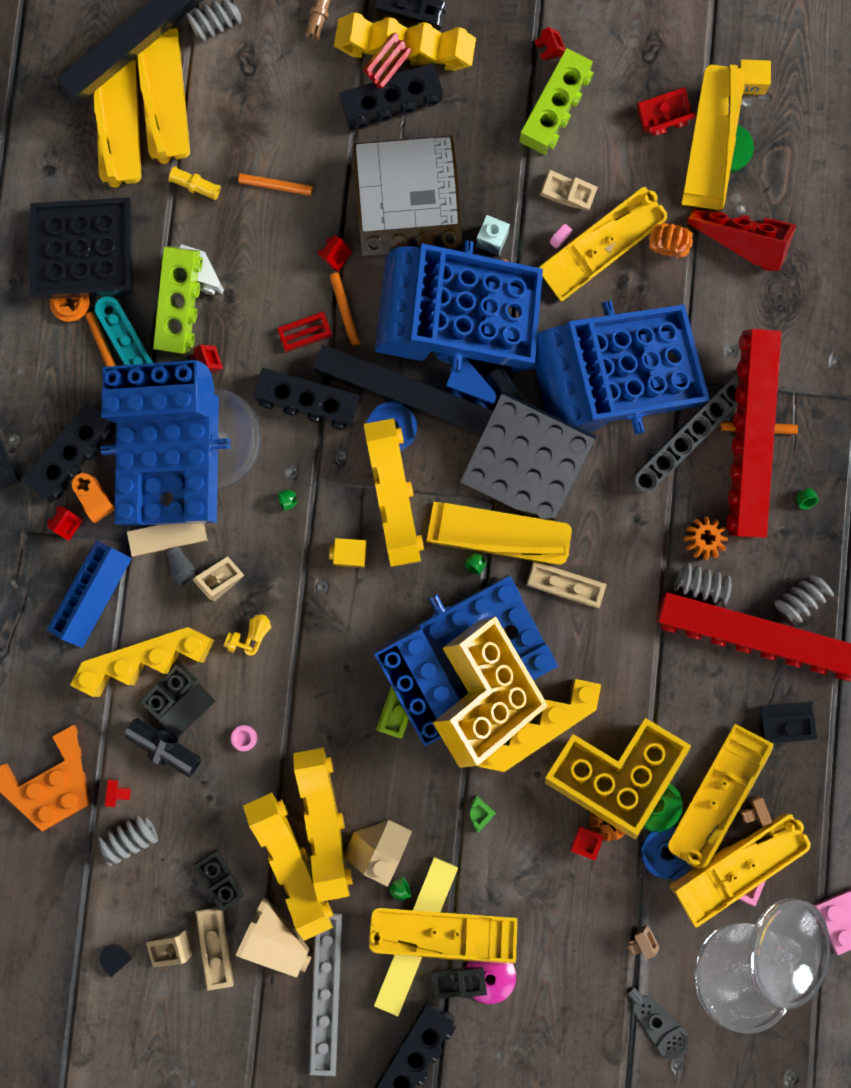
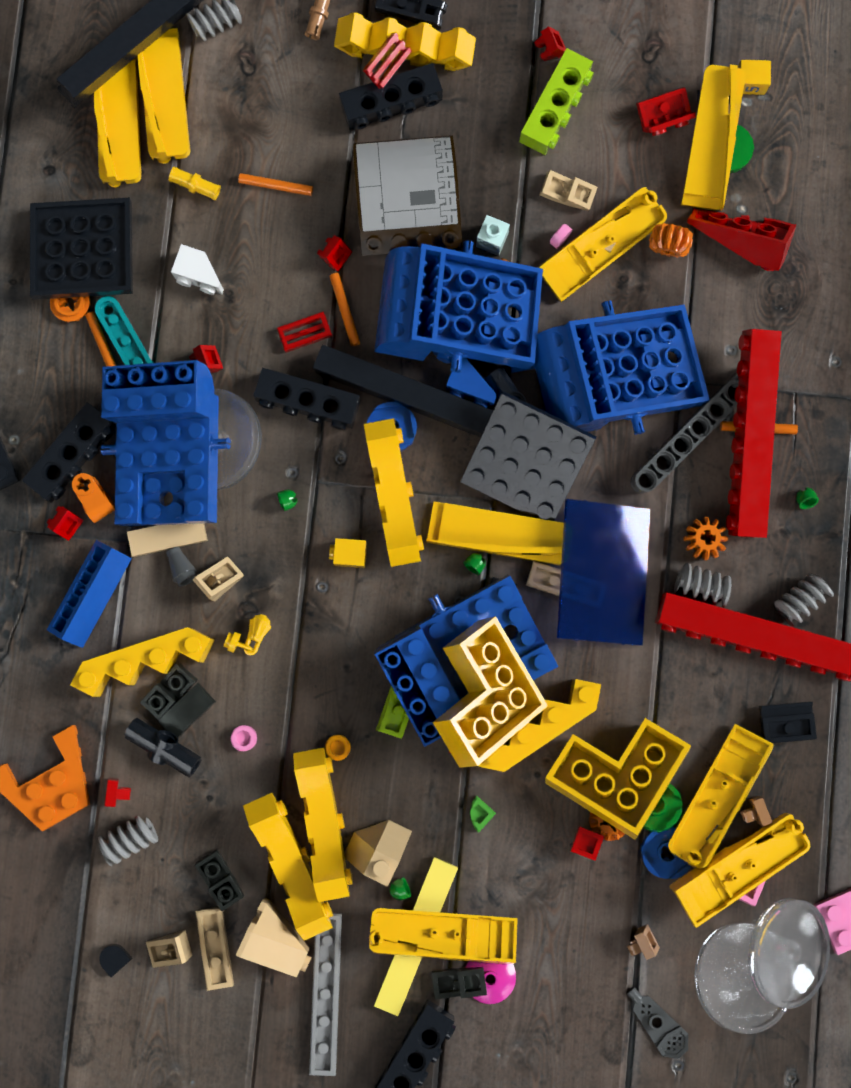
lime brick [153,246,203,354] -> none
none -> light orange tile [325,734,351,761]
none -> clear blue piece [557,499,650,646]

